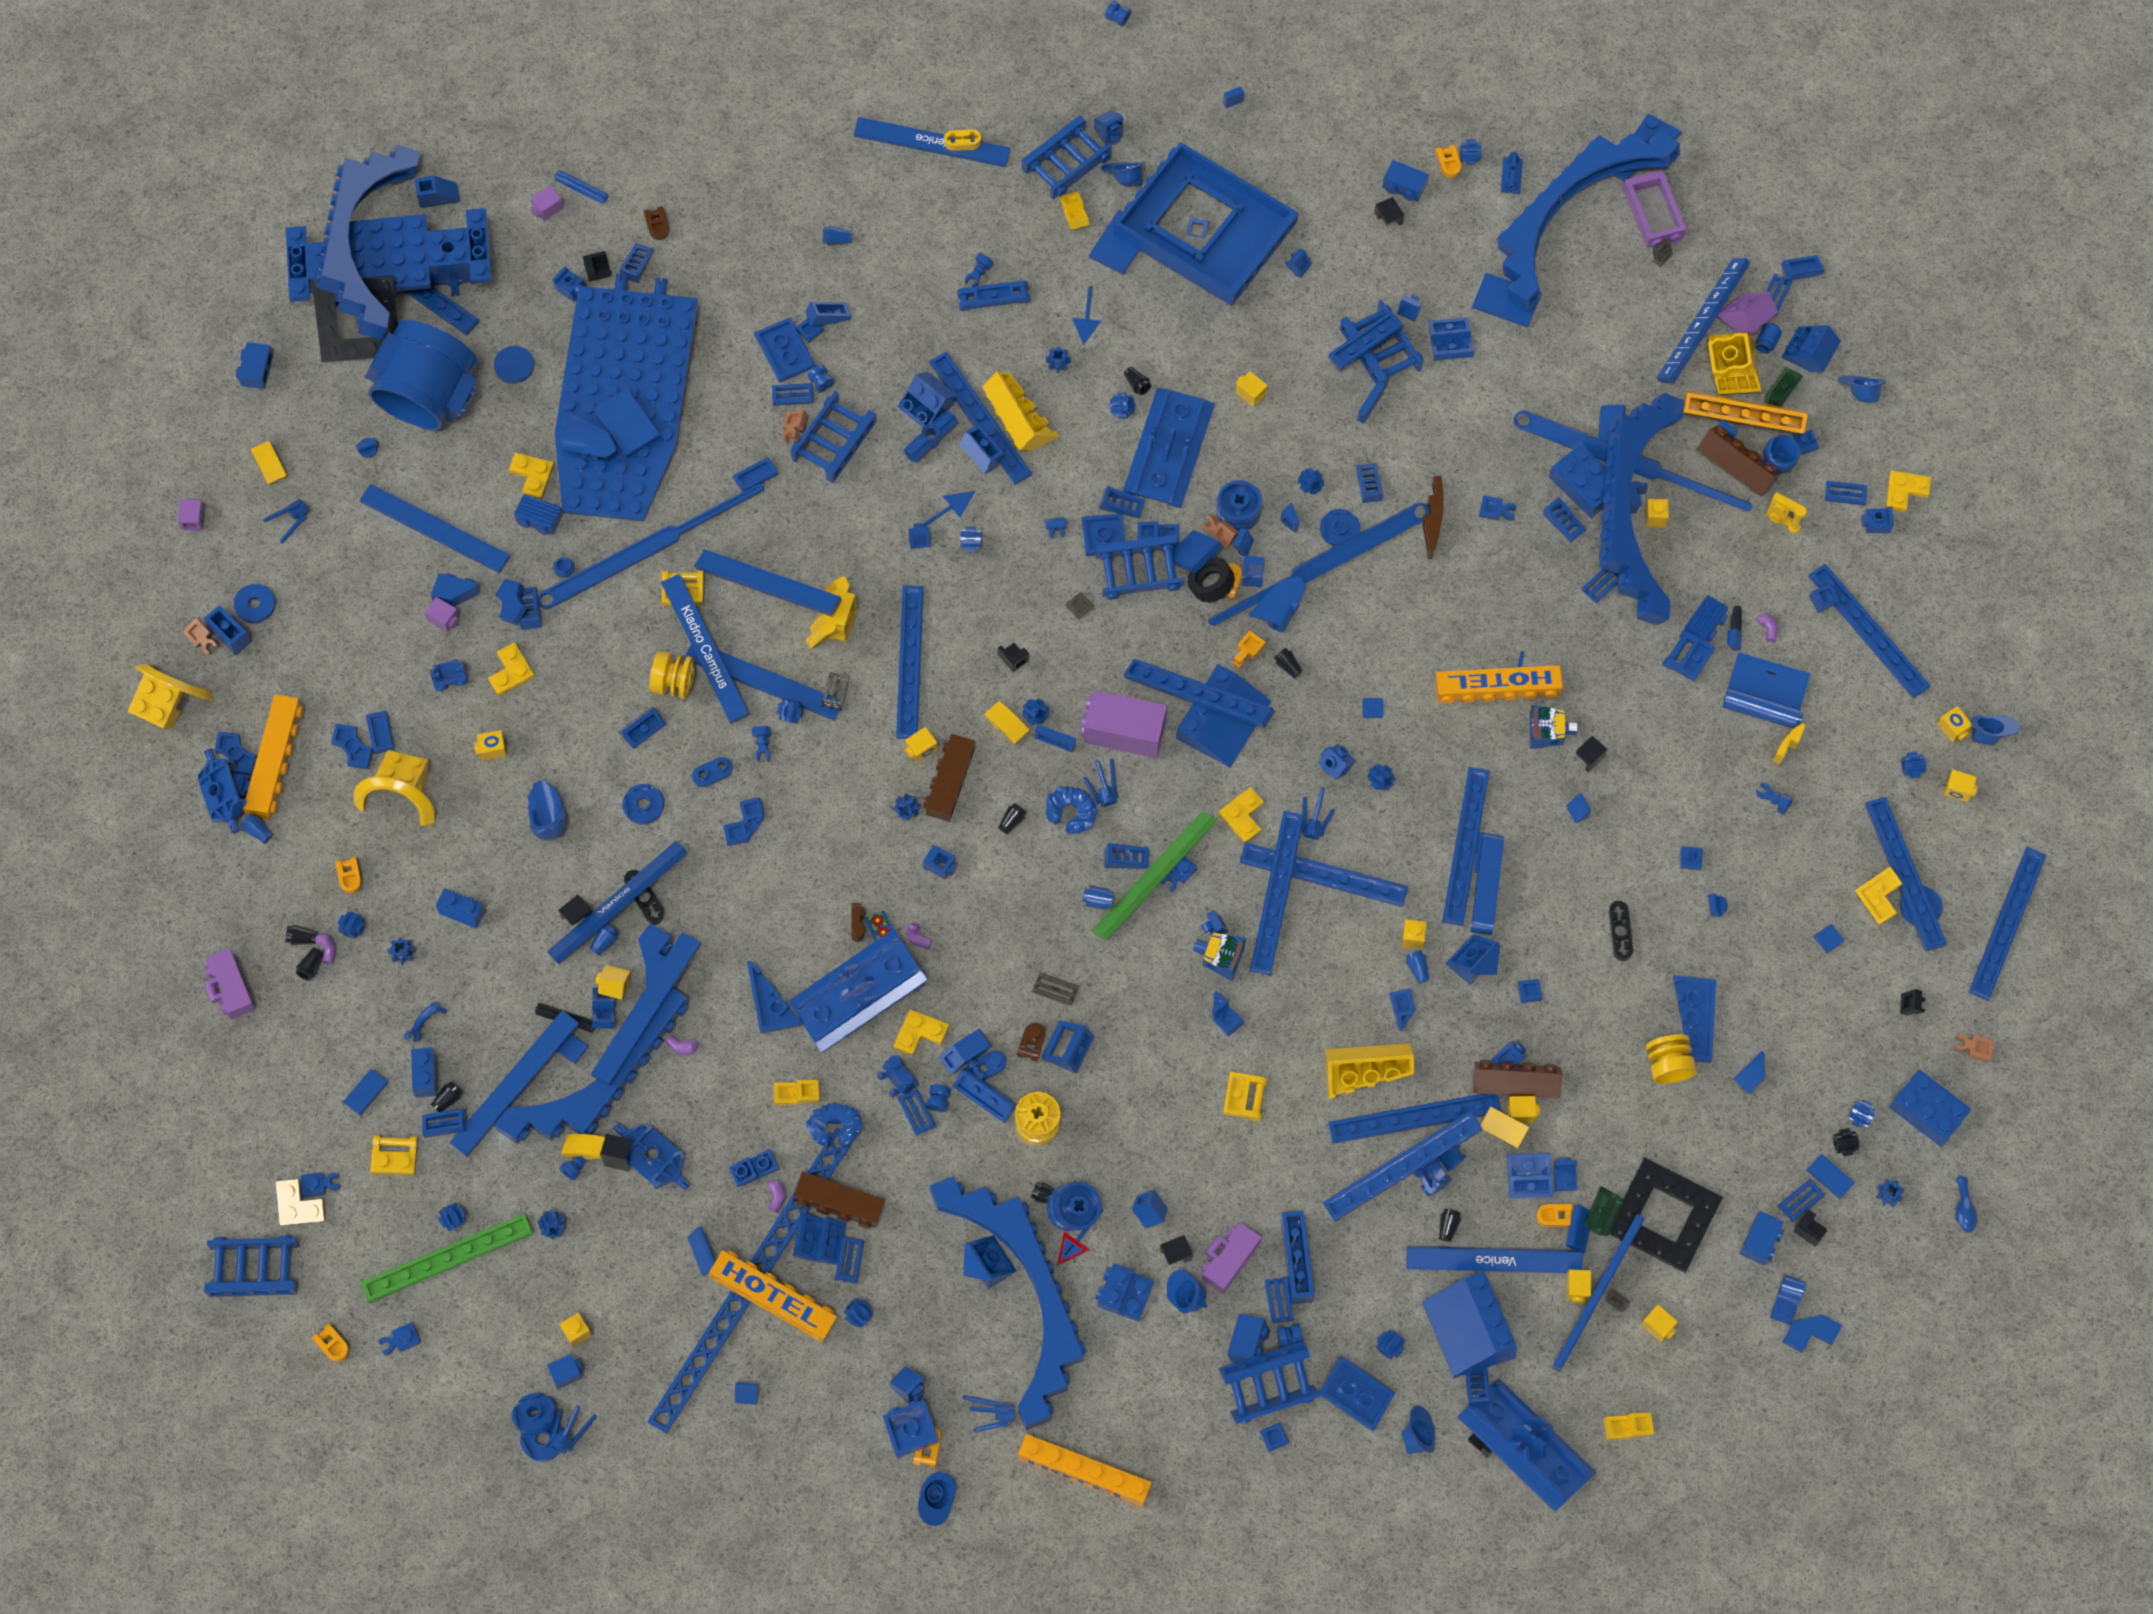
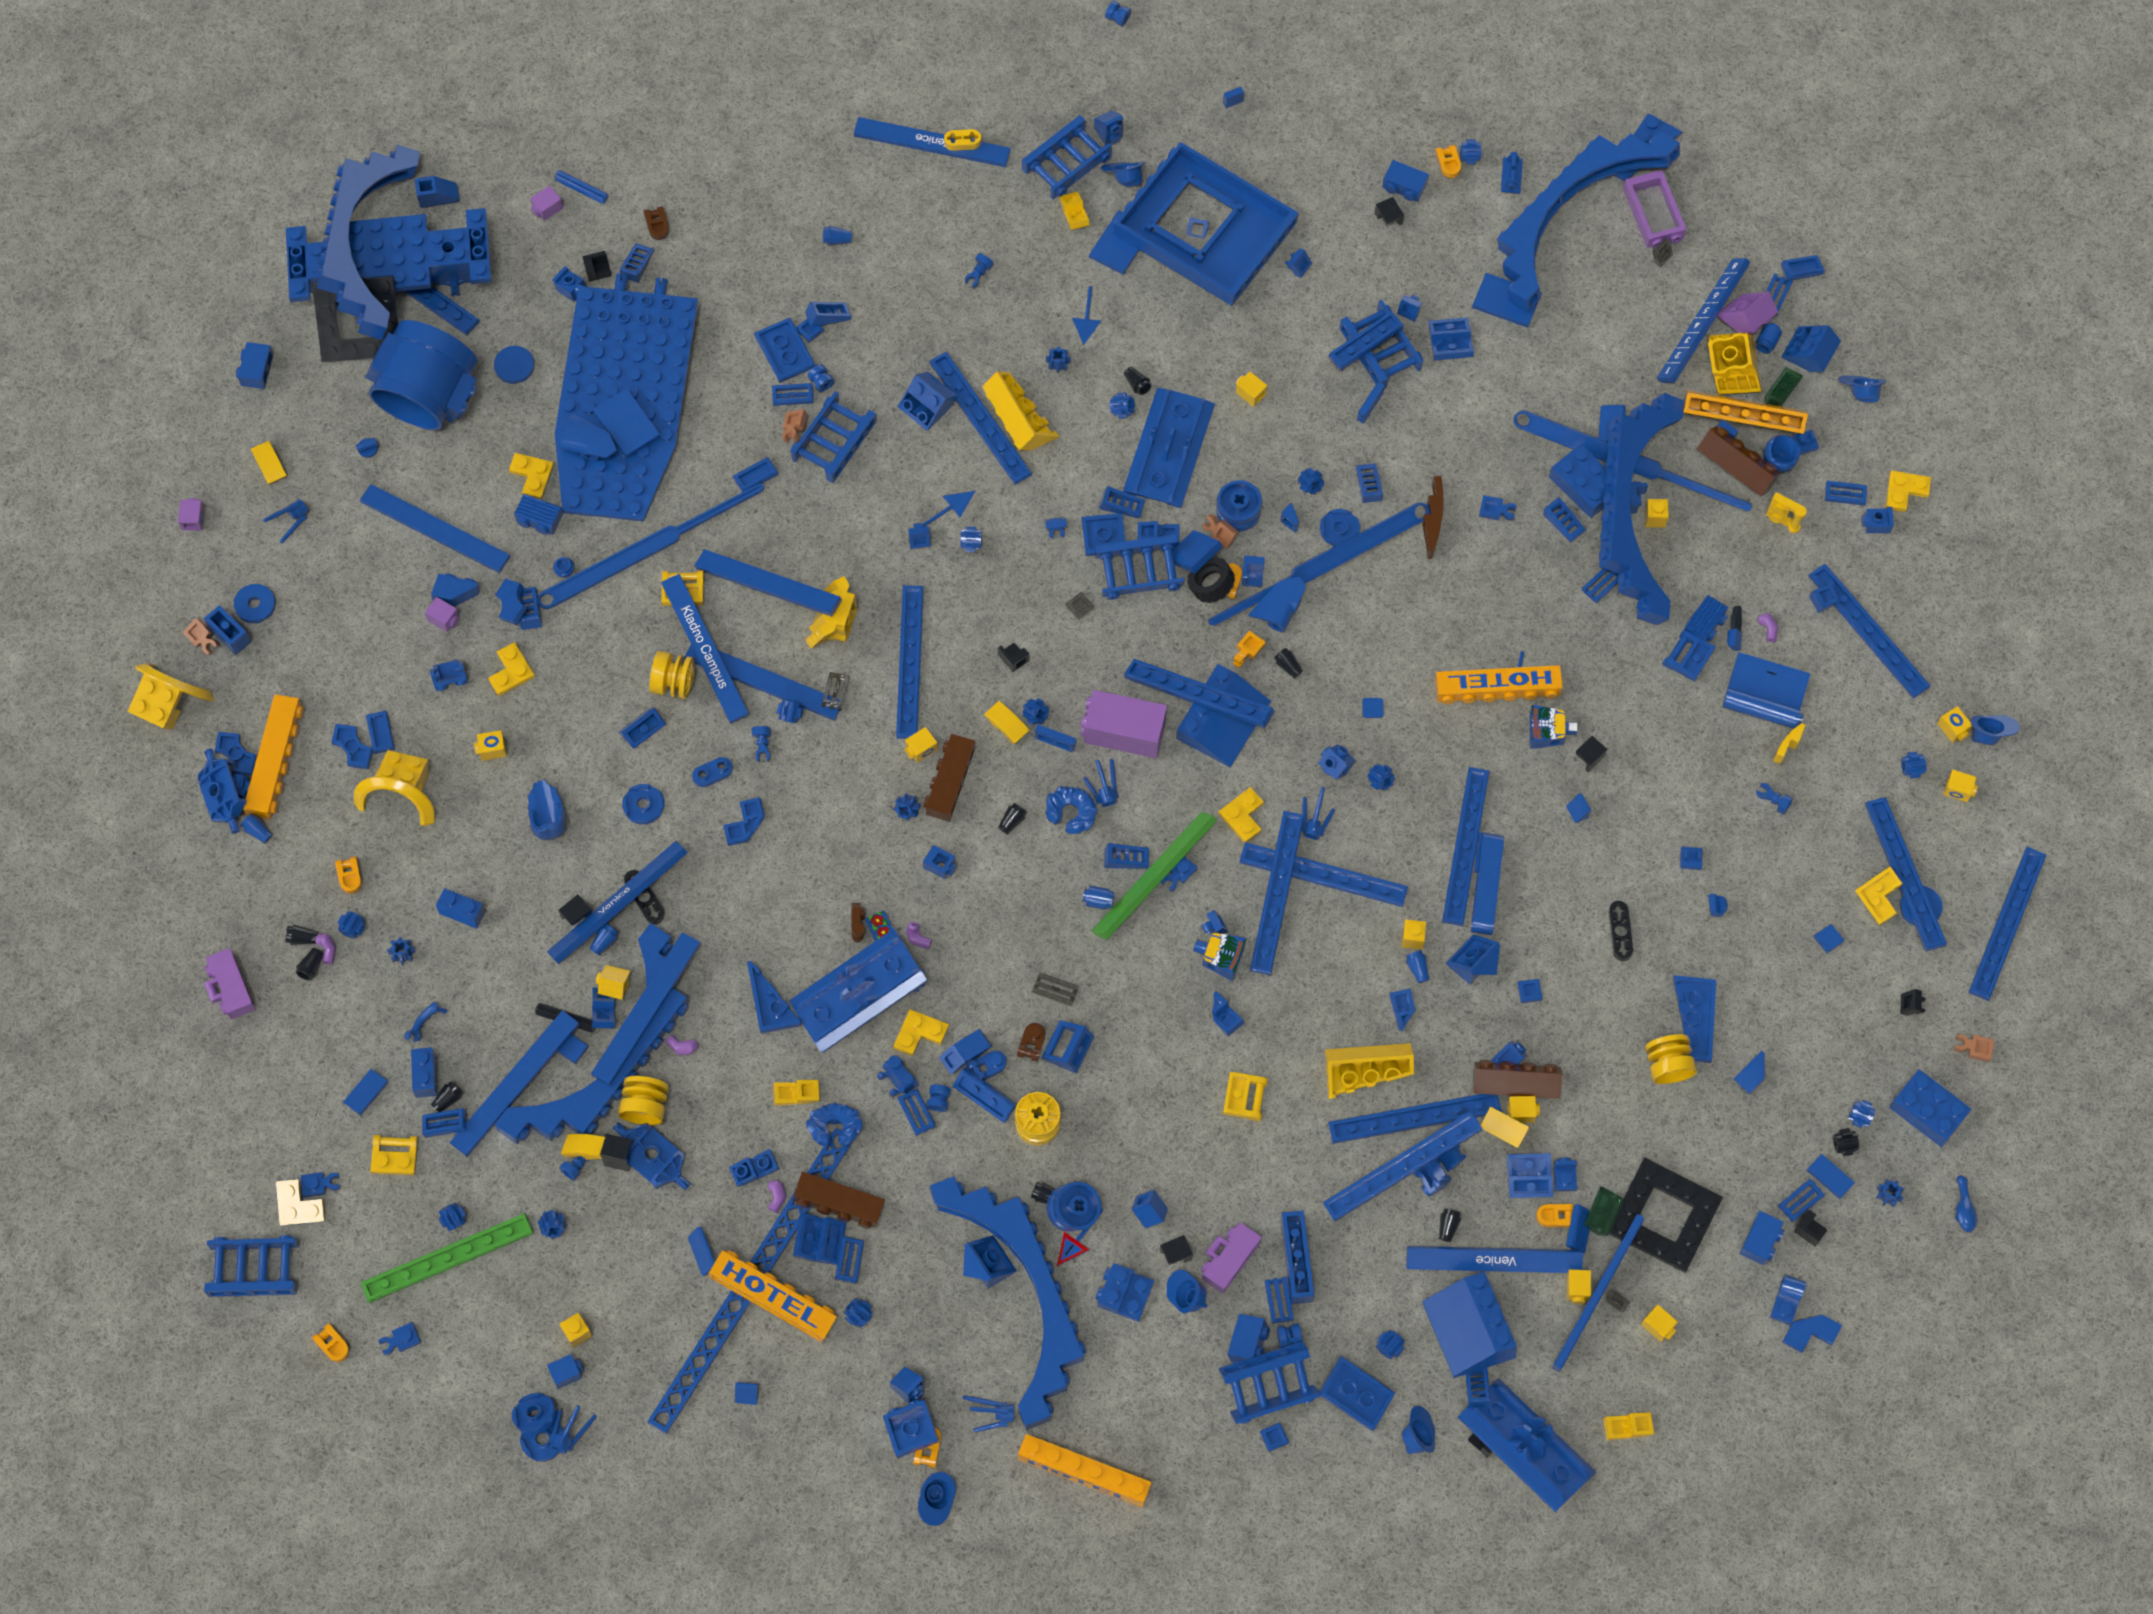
blue piece [903,410,958,463] -> none
blue plate [957,281,1031,311] -> none
blue brick [960,424,1004,474] -> none
blue tile [1233,528,1254,556] -> none
none -> yellow wheel [618,1076,669,1126]

